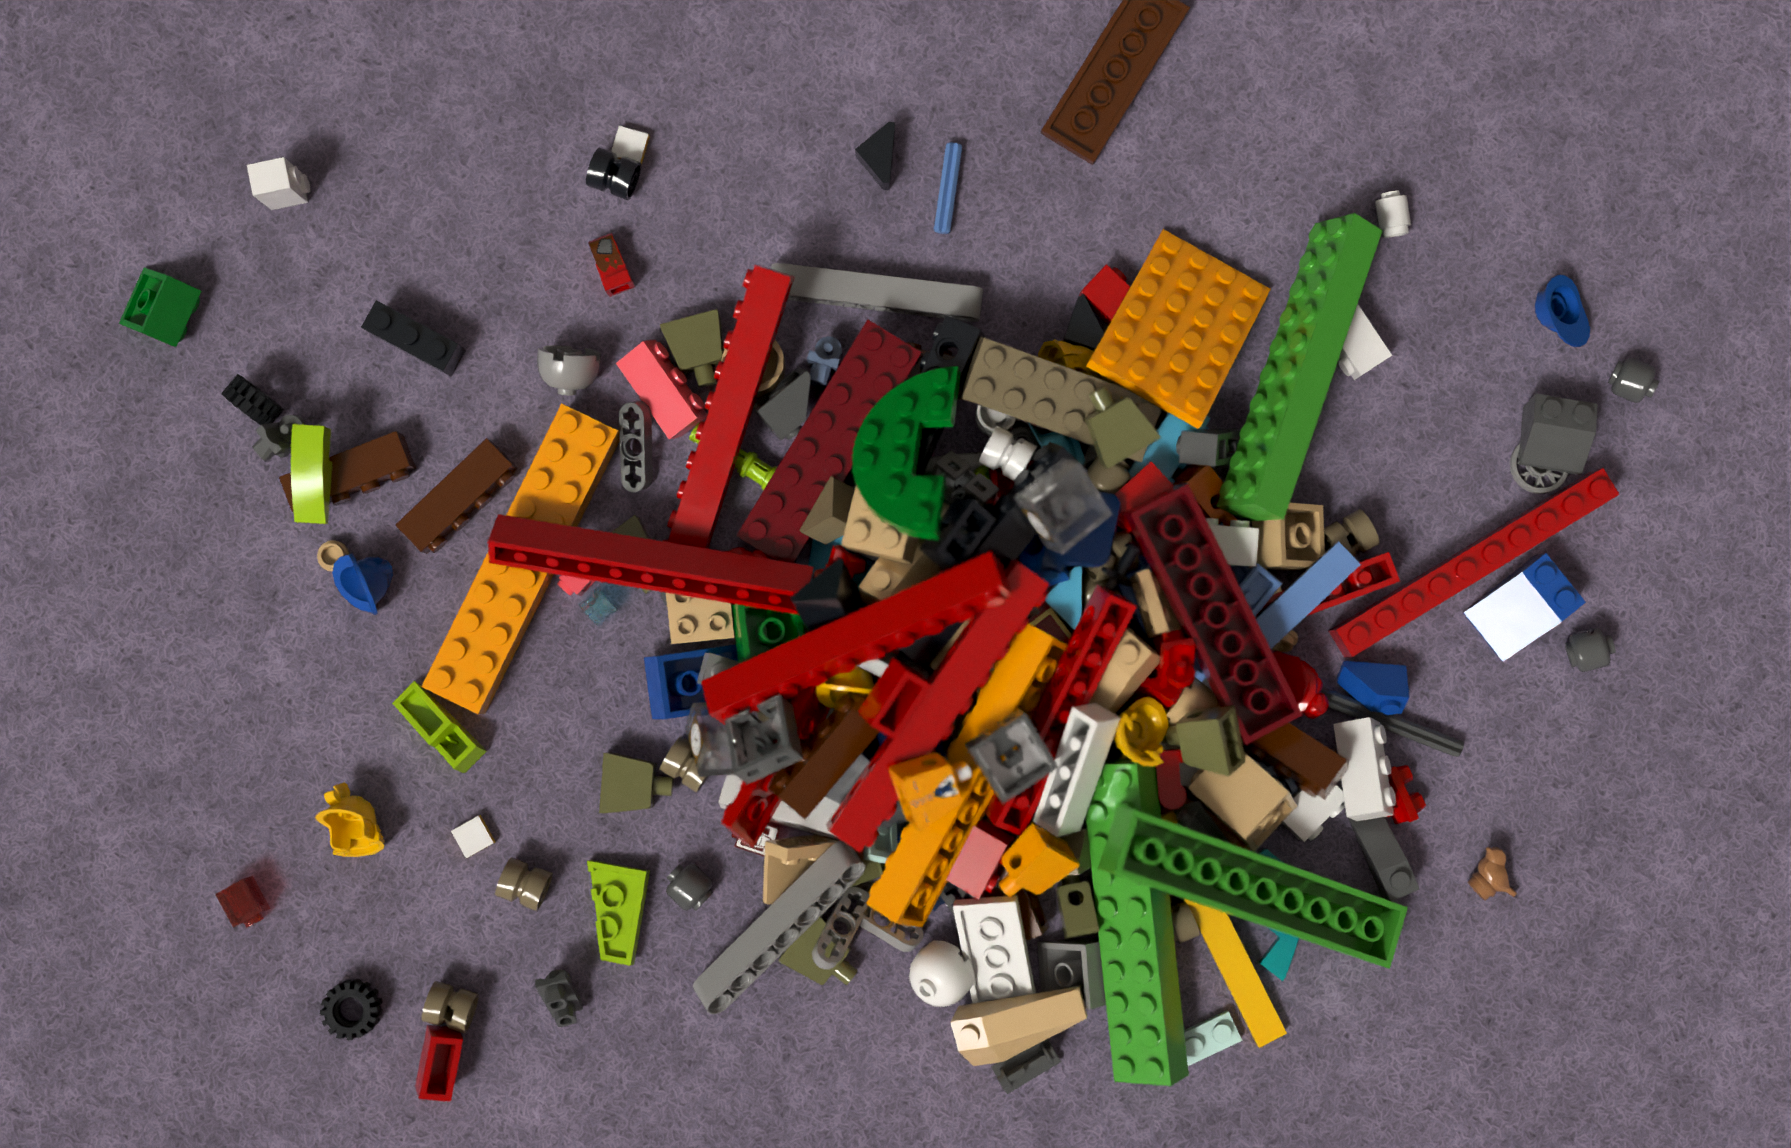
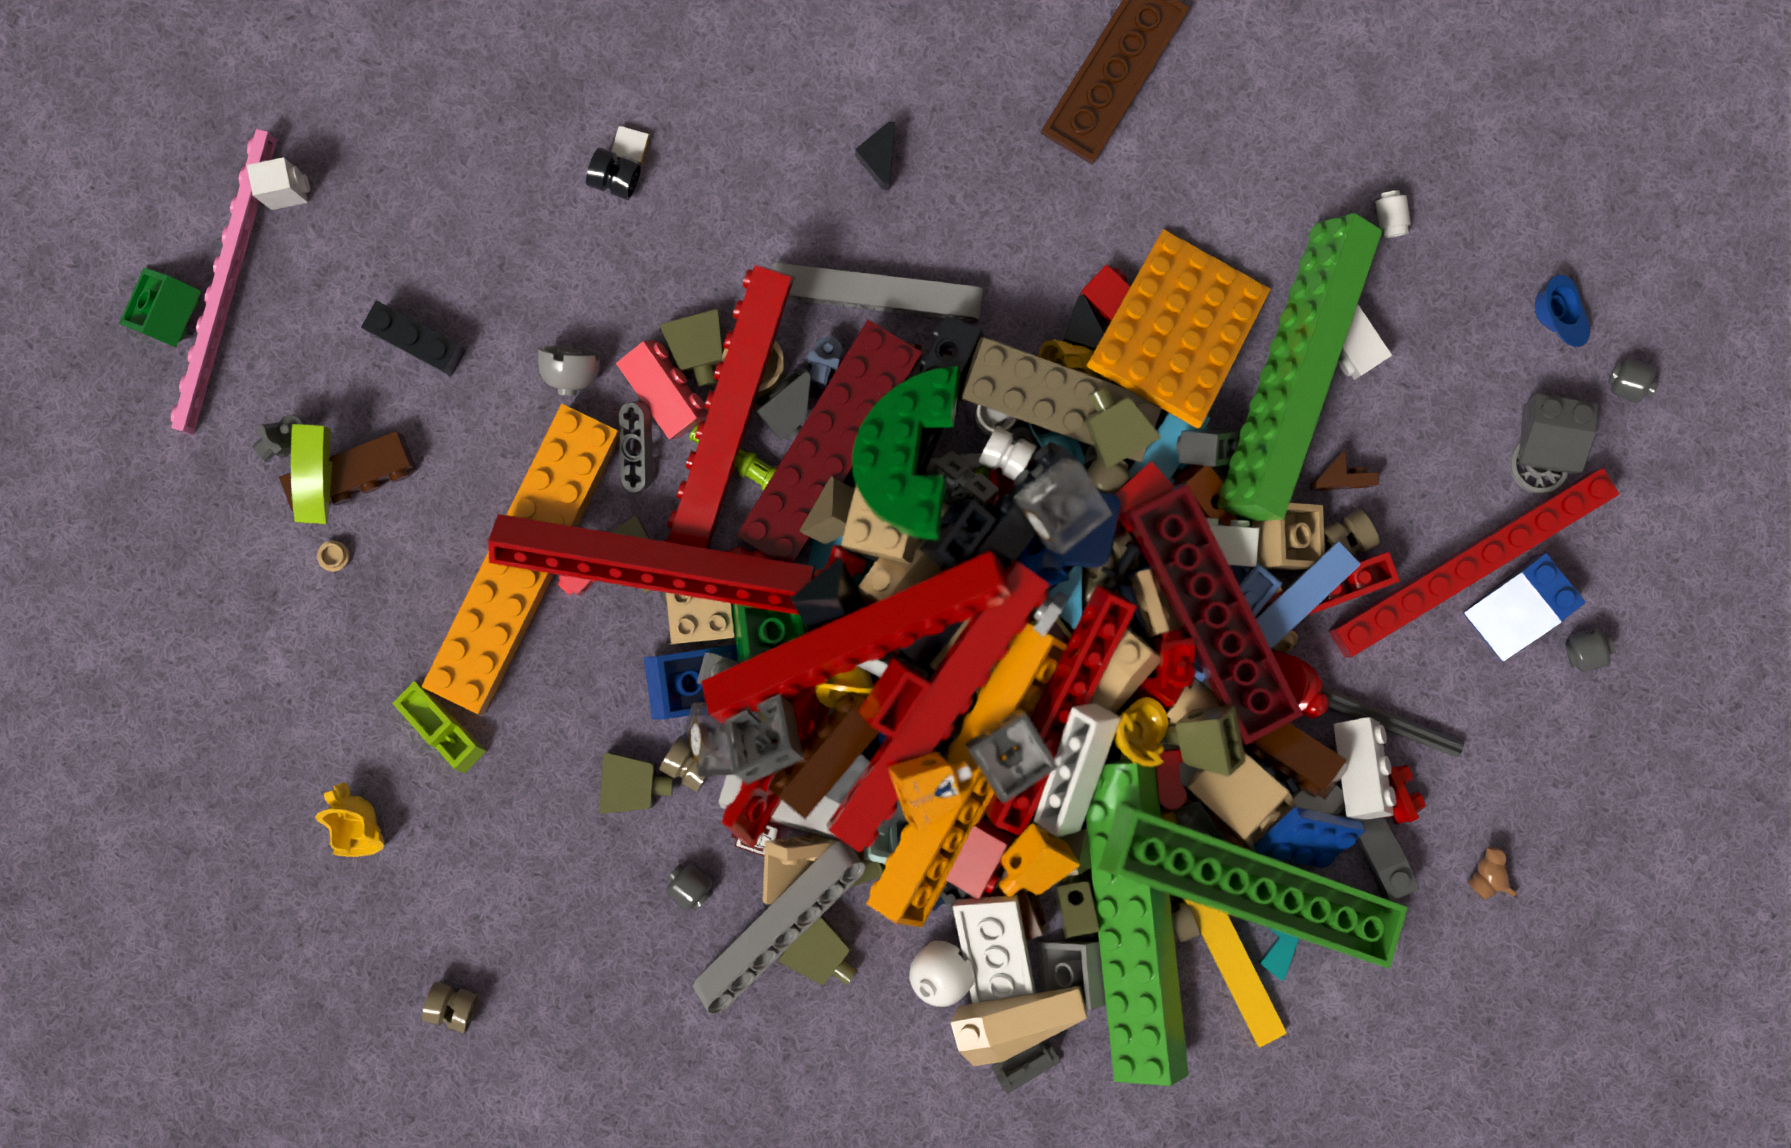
clear red brick [215,876,270,928] -> none
black tyre [221,374,284,425] -> none
black tyre [320,979,383,1040] -> none
blue helmet [332,553,393,615] -> none
reddish brown brick [395,438,517,554] -> none
red piece [415,1025,463,1102] -> none
white tile [451,815,495,858] -> none
dark tan wheel [495,857,553,911] -> none
dark grey hips [535,969,583,1027] -> none
clear light blue wheel [578,587,618,627] -> none
lime wing [587,860,650,966] -> none
leg [588,233,635,297] -> none
light grey beam [812,887,923,969] -> none
medium blue axle [934,142,962,234] -> none
light aqua plate [1184,1010,1242,1066] -> none
blue slope [1337,661,1409,715] -> none
none -> bright pink plate [171,129,277,435]
none -> light grey plate [1033,591,1070,636]
none -> blue plate [1254,807,1365,868]
none -> reddish brown slope [1310,449,1379,491]

